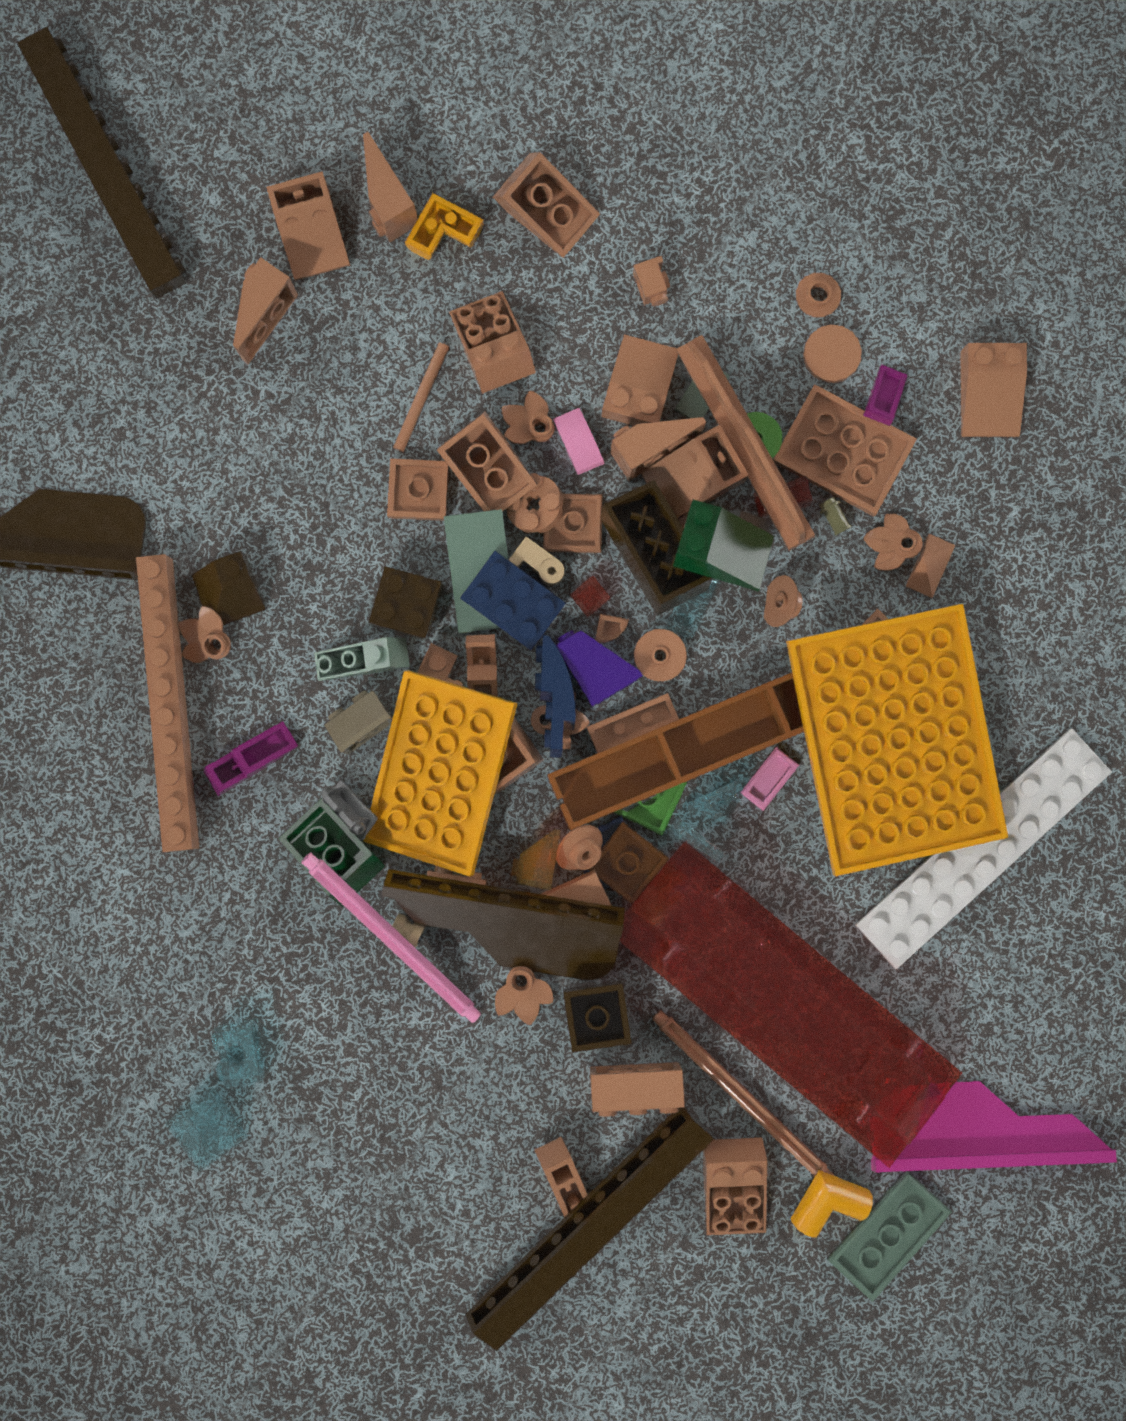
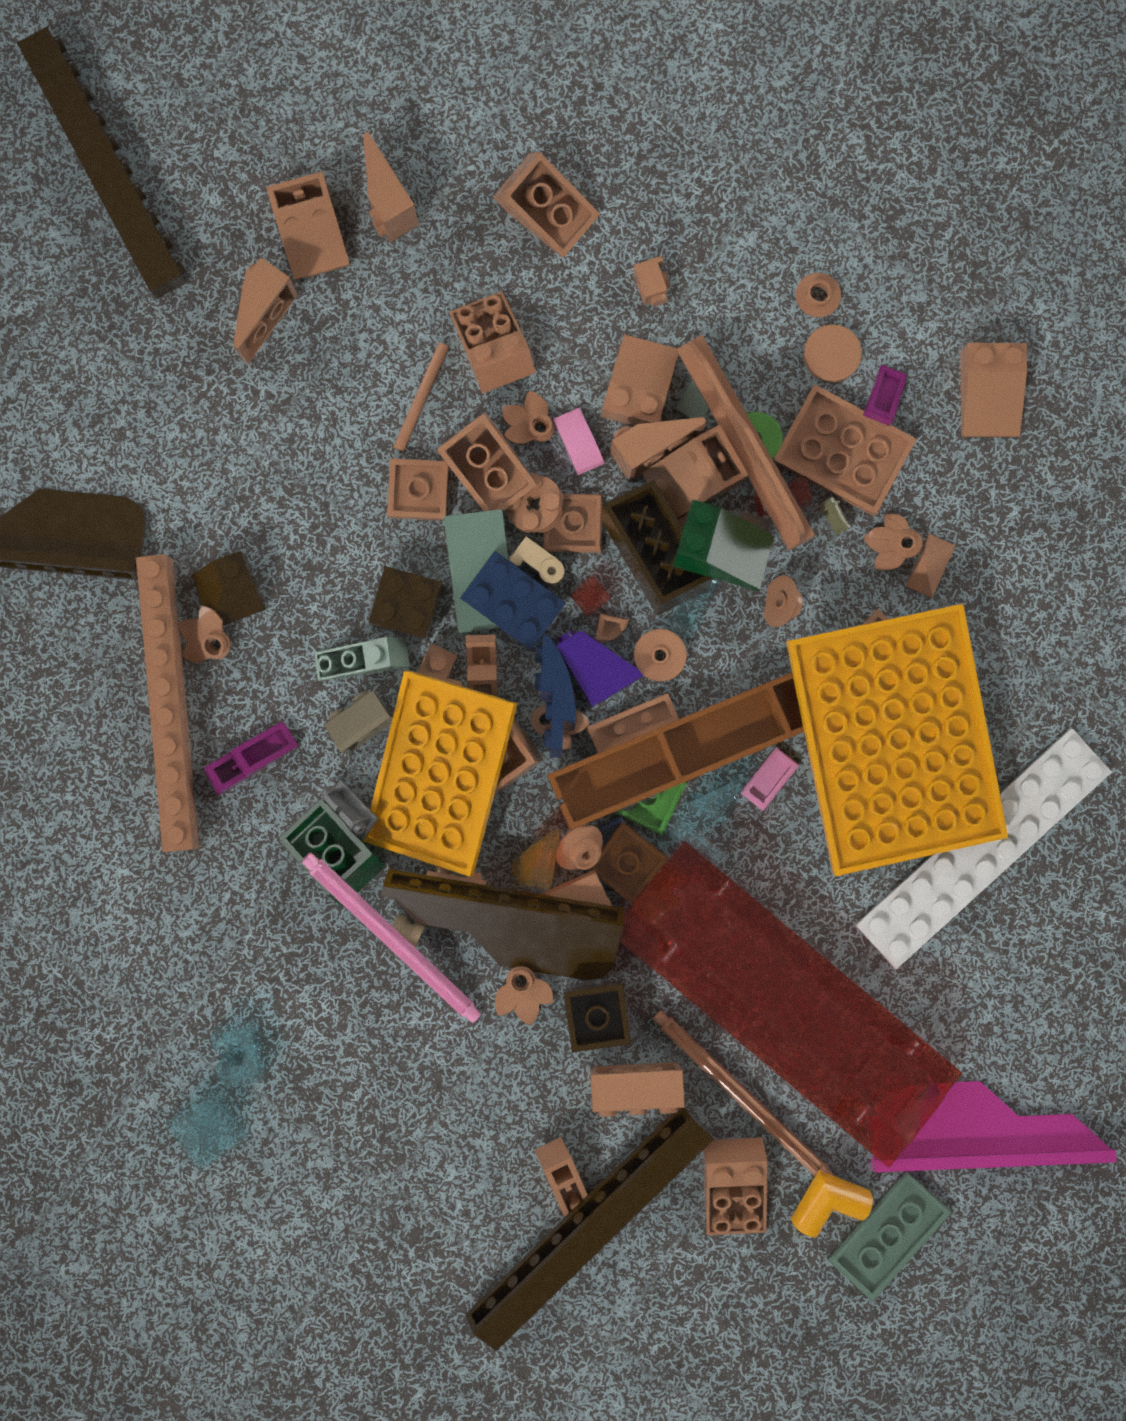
light orange brick [405,193,484,260] -> none

